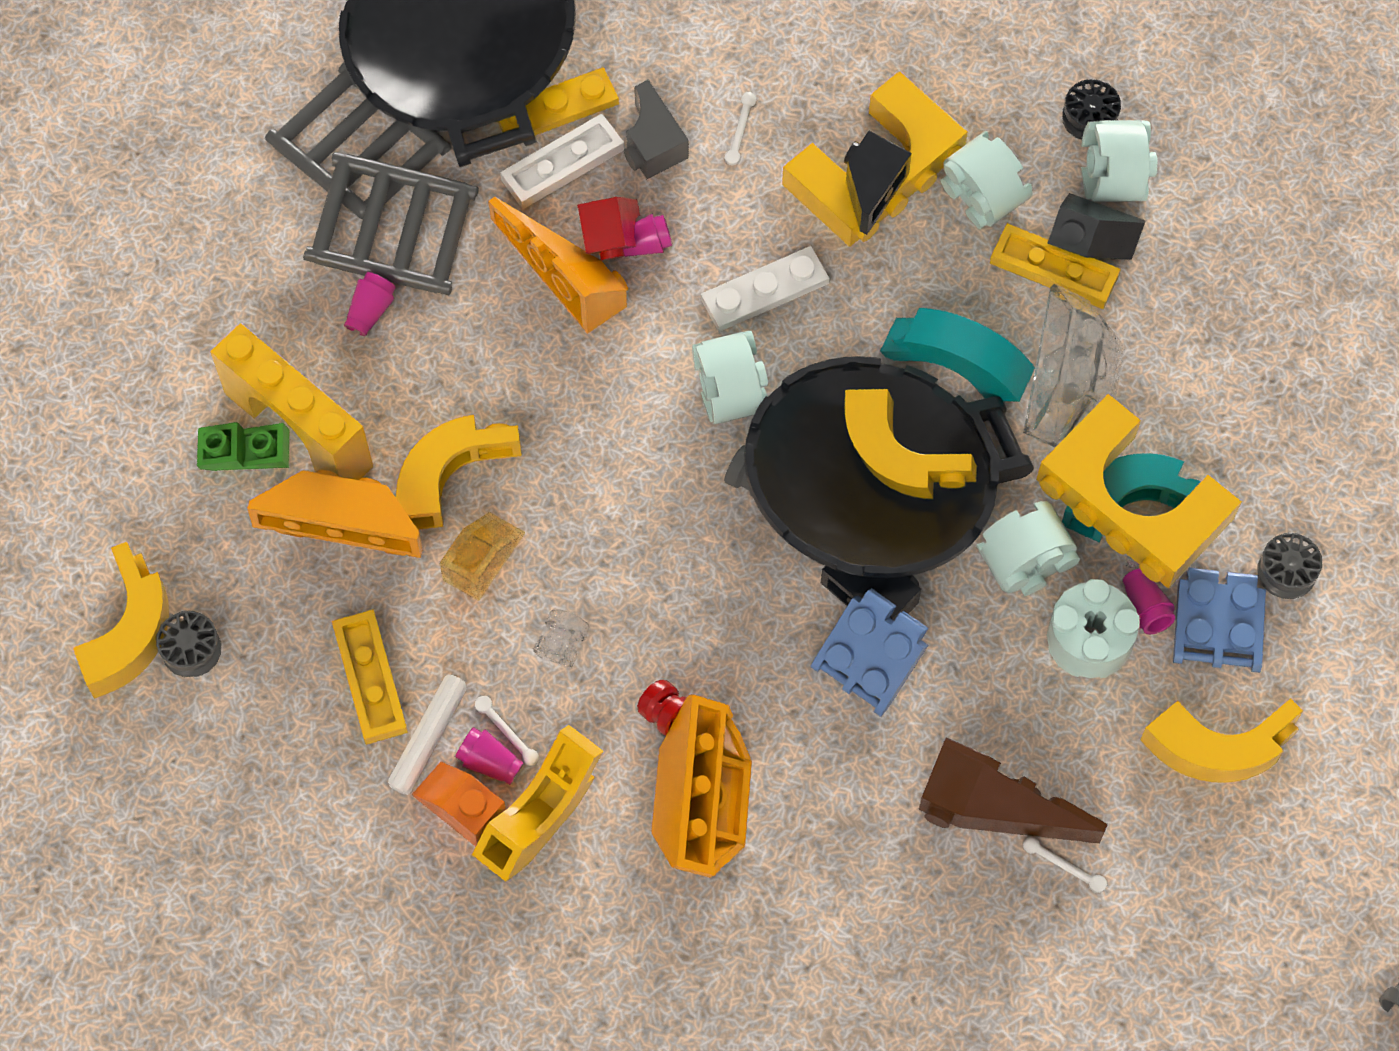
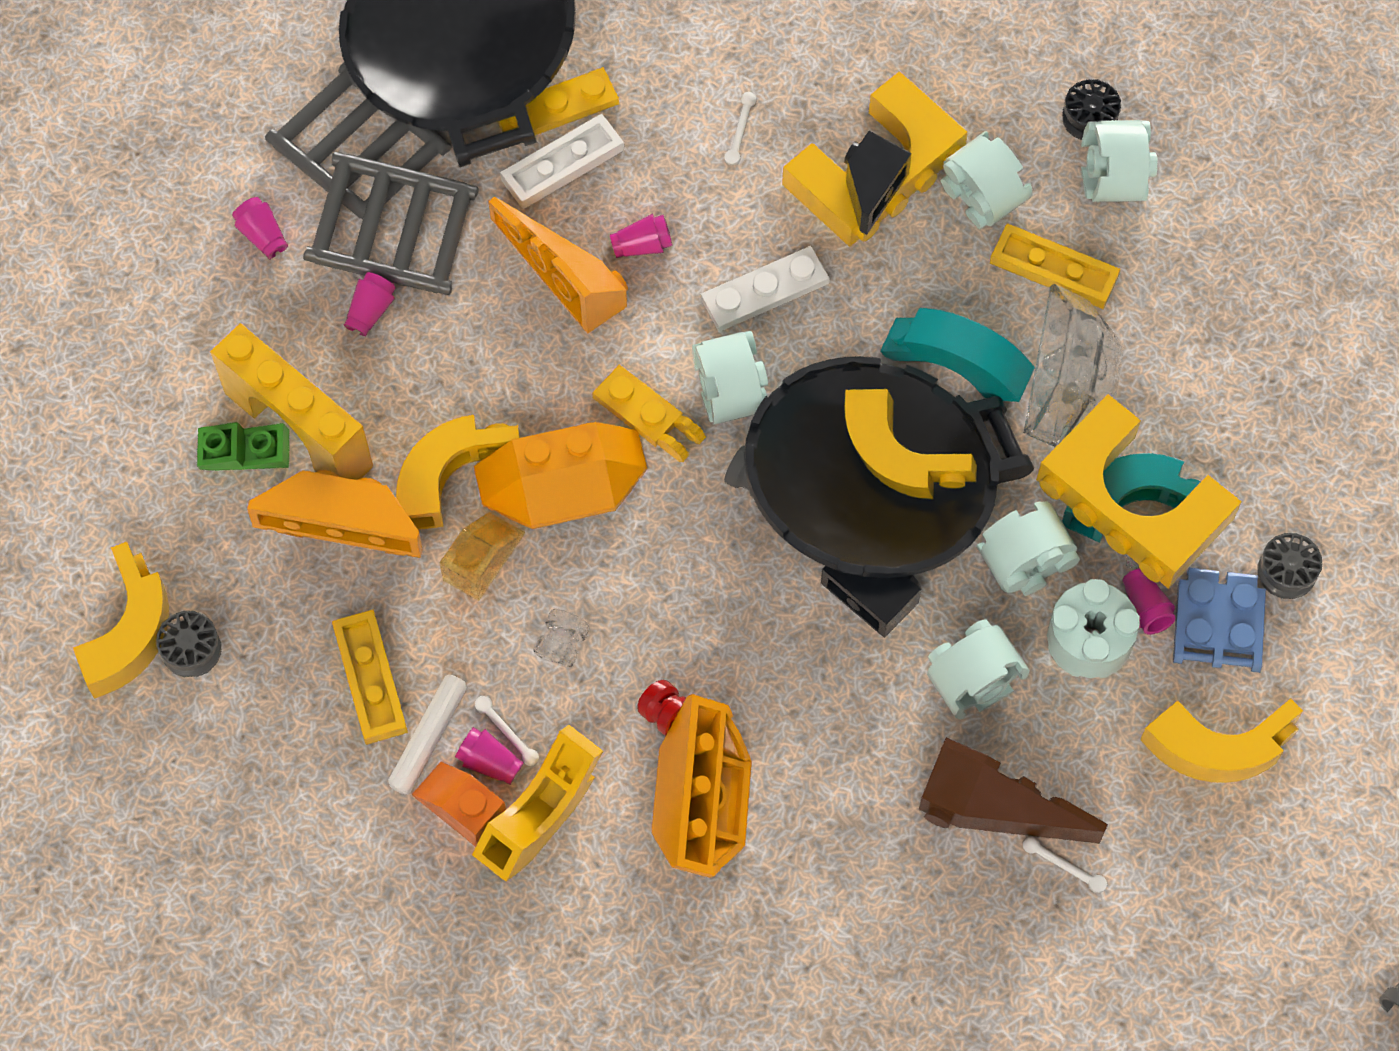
red arch [577,196,640,261] -> none
dark grey arch [624,80,689,179] -> none
medium blue plate [811,588,928,717] -> none
black slope [1048,193,1146,260] -> none
none -> dark pink cone [232,197,288,259]
none -> light orange wedge [474,421,647,529]
none -> yellow hinge [592,364,706,463]
none -> light aqua brick [927,619,1030,720]

